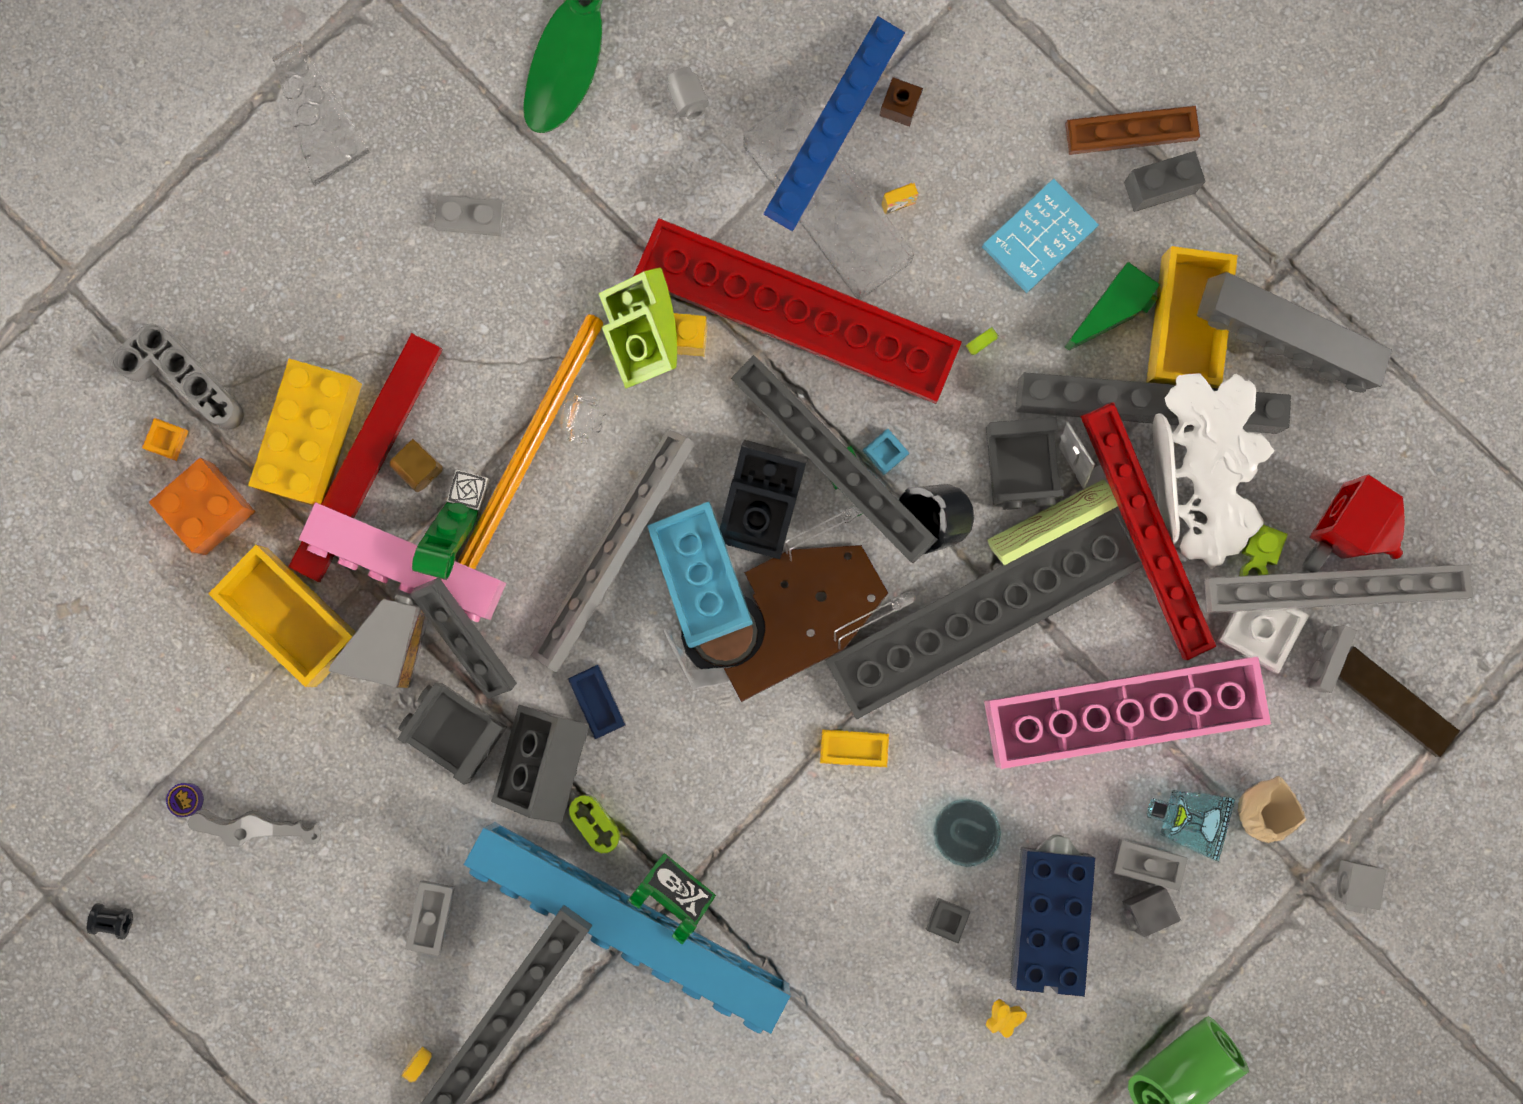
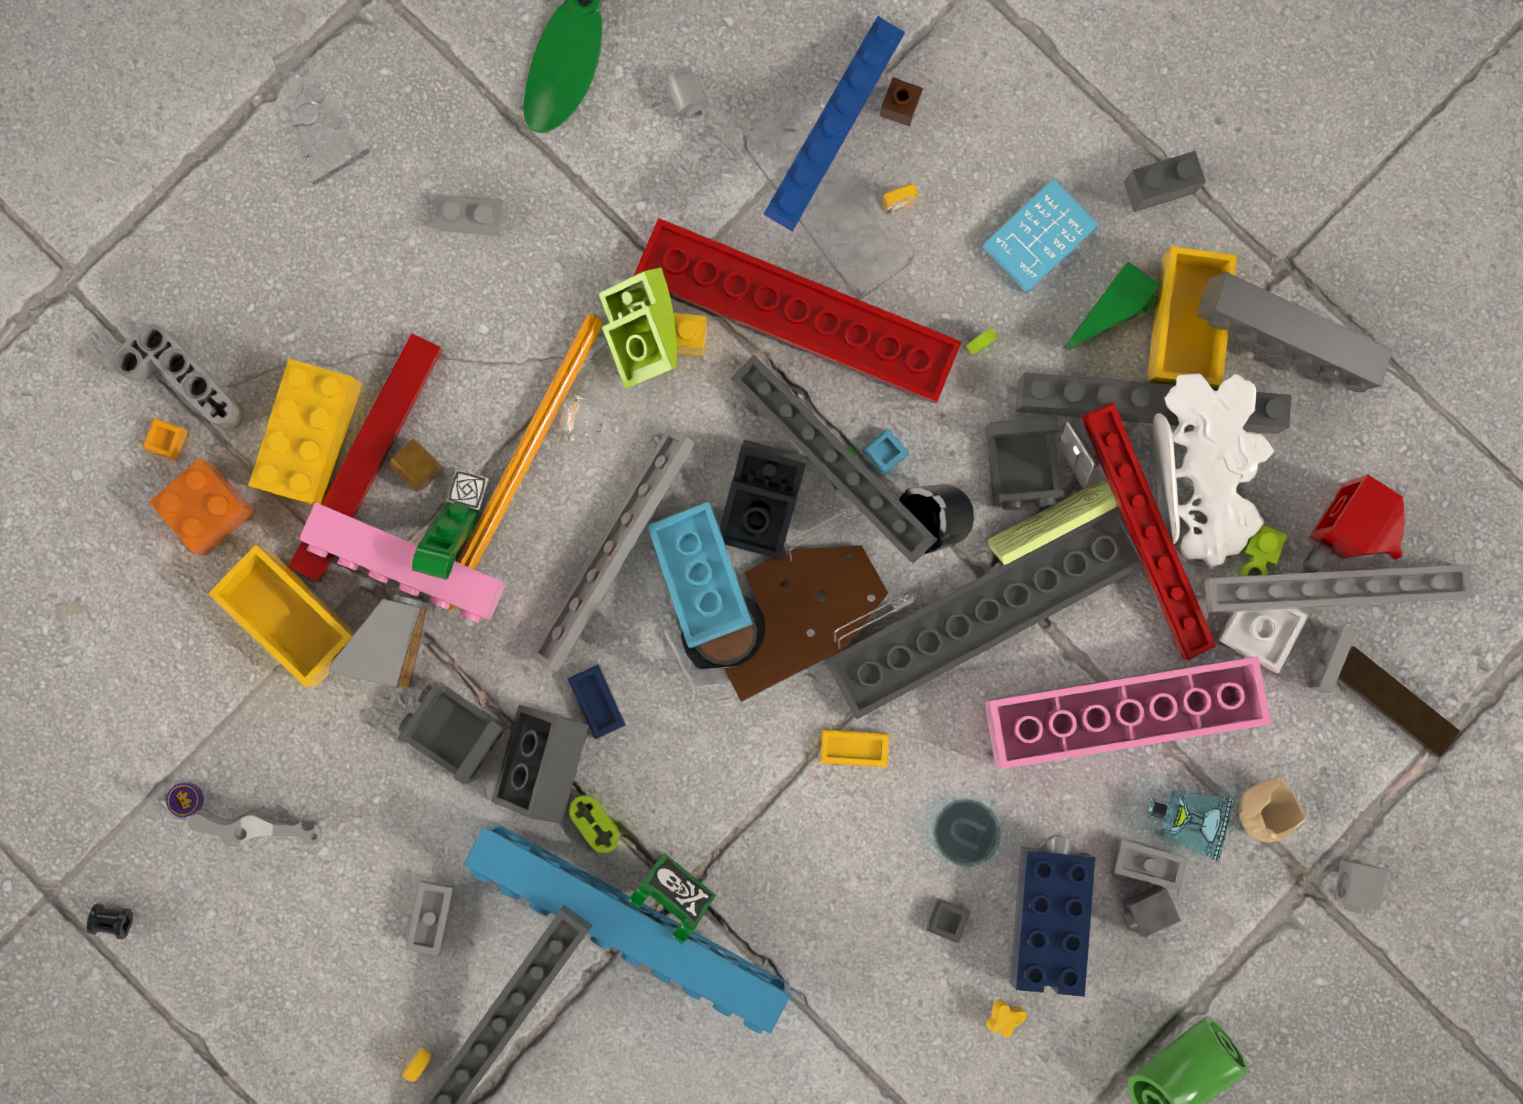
dark grey tile [410,577,517,699] -> none
dark orange tile [1065,106,1200,155] -> none

